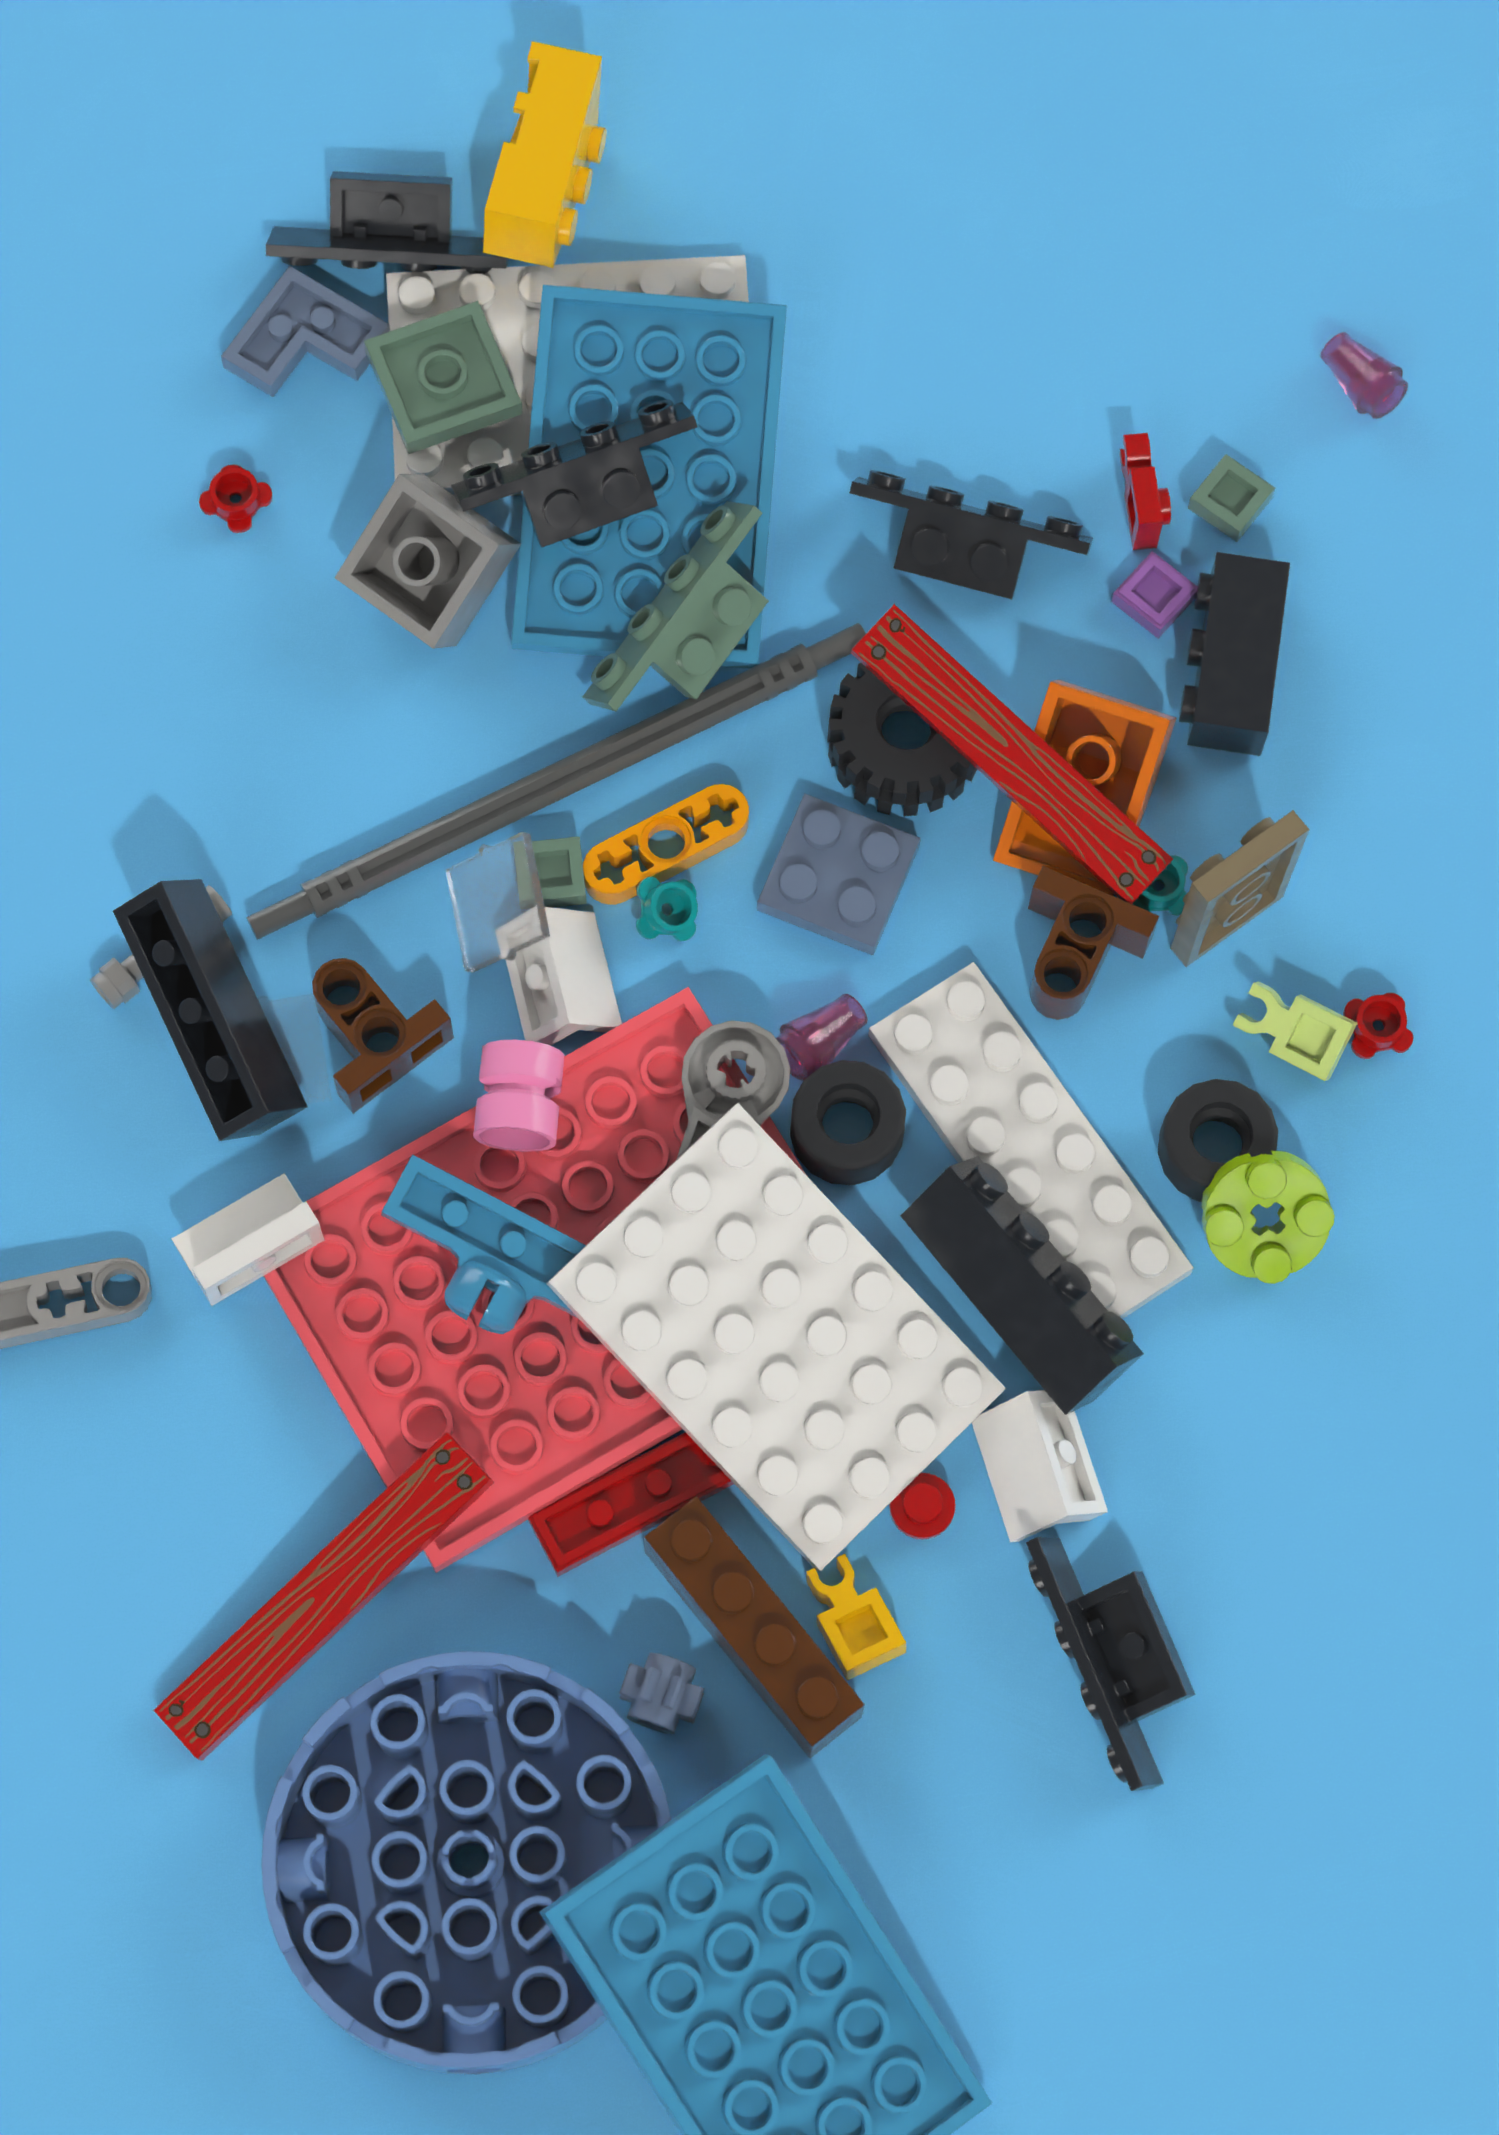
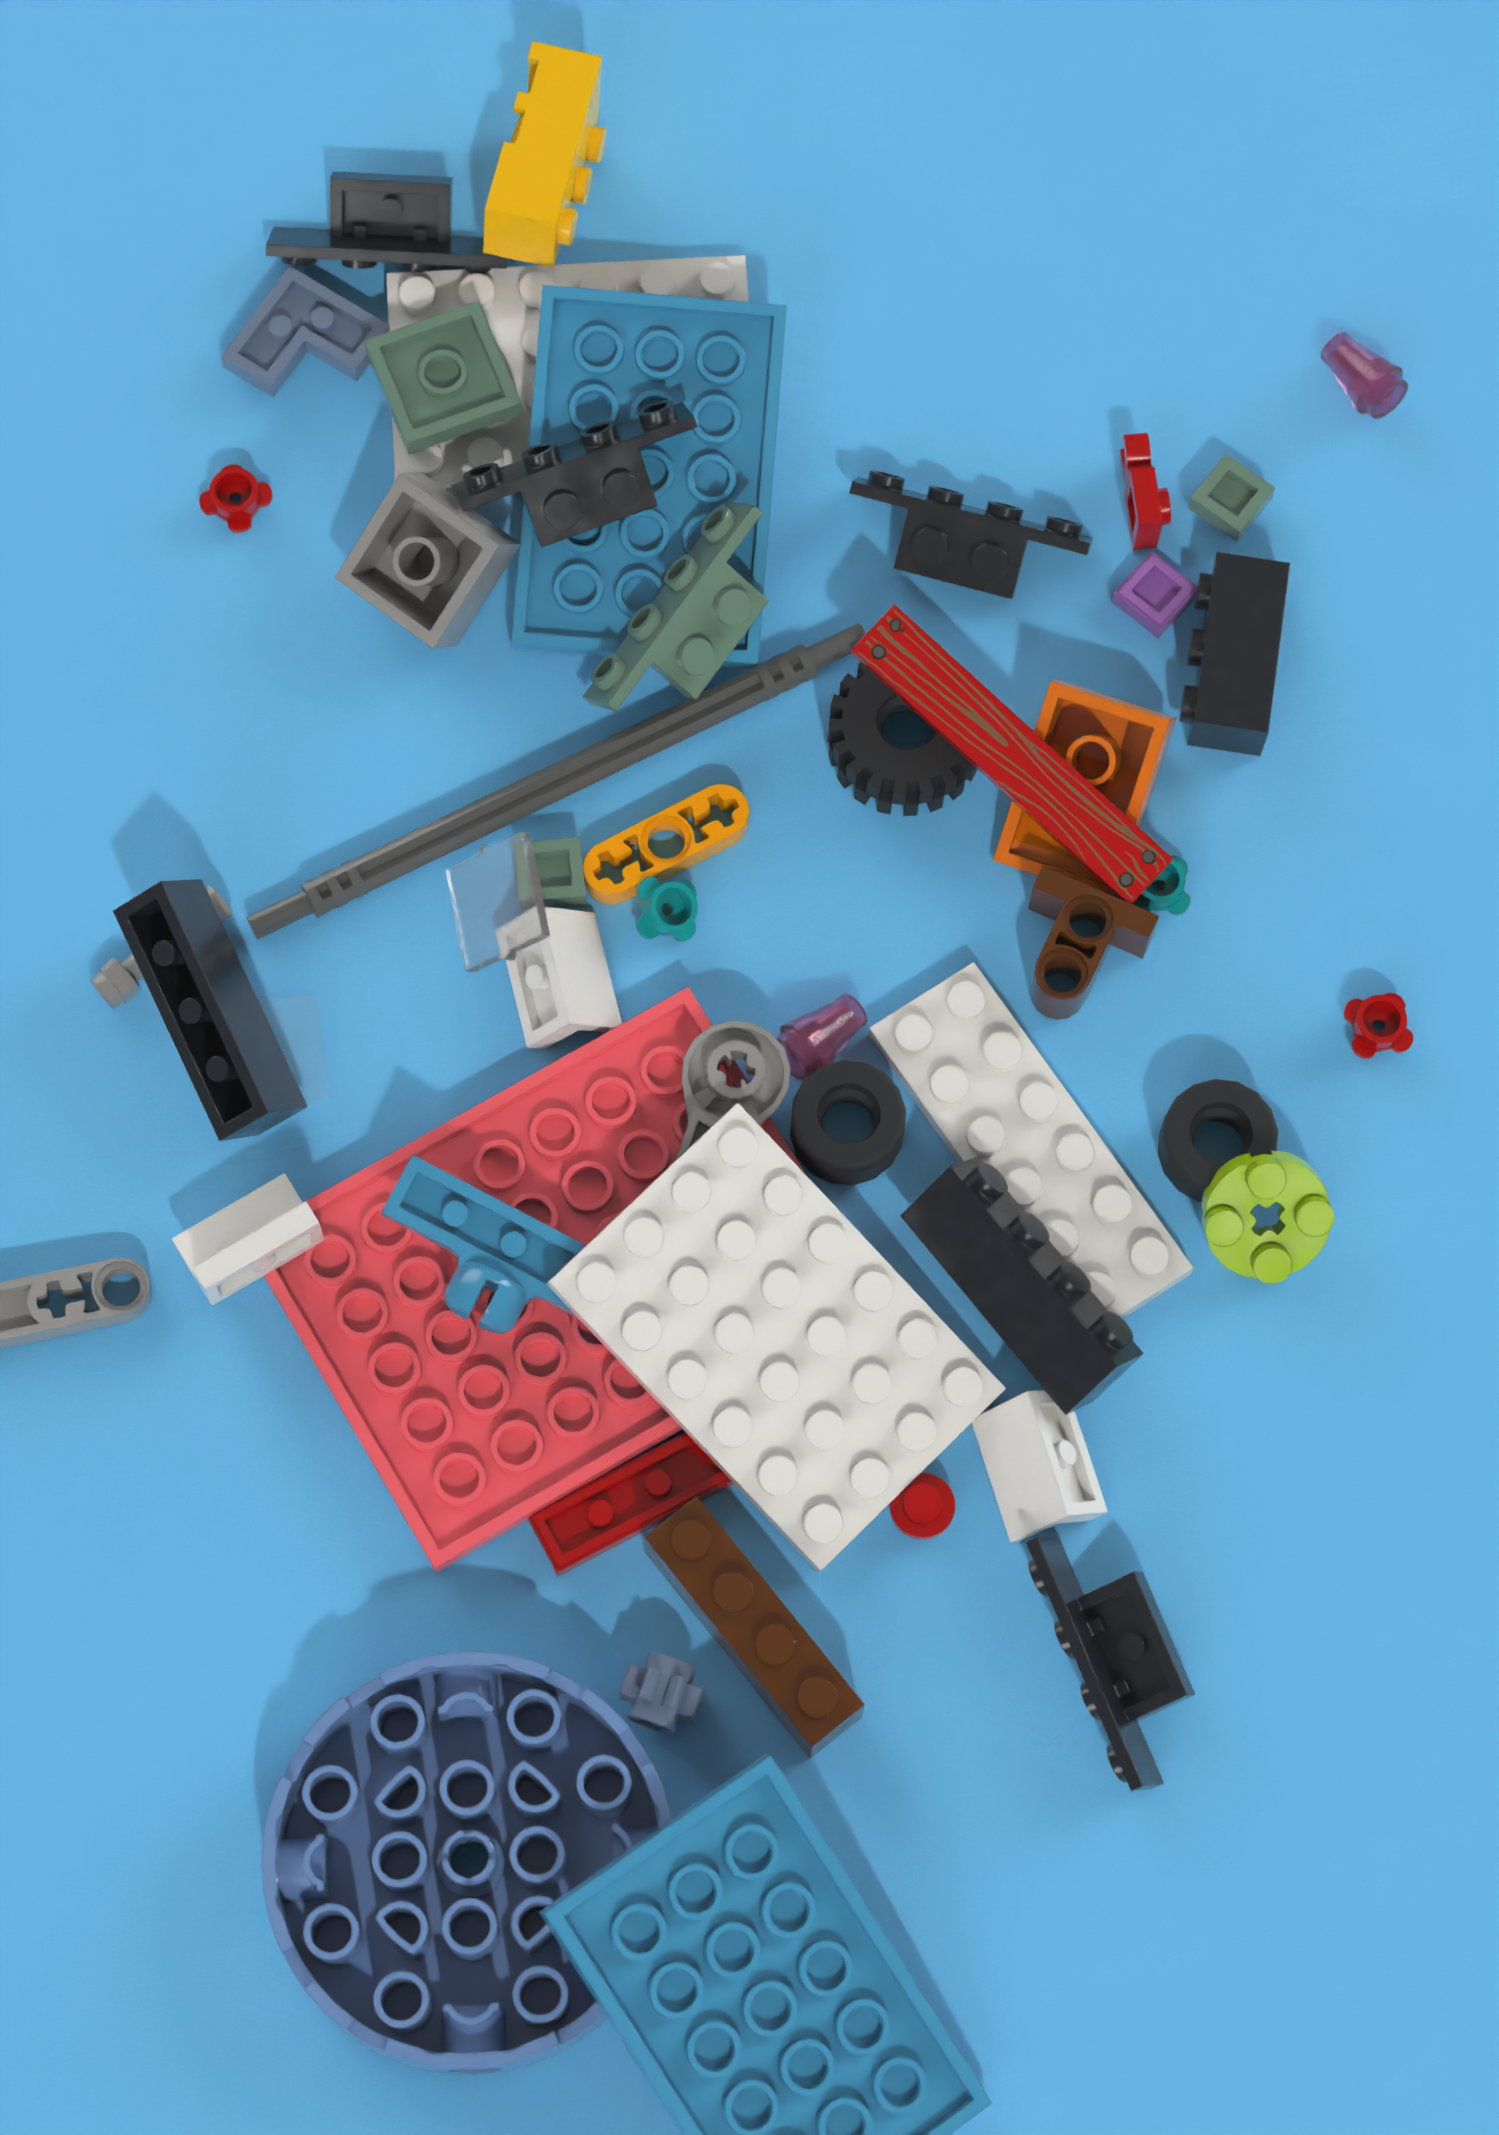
red tile [153,1432,494,1761] -> none
reddish brown tile [312,958,454,1114] -> none
bright pink wheel [473,1039,565,1152] -> none
sand blue plate [757,793,921,955] -> none
yellow plate [806,1554,906,1681] -> none
dark tan plate [1170,810,1310,967] -> none
yellowish green plate [1233,981,1357,1081] -> none

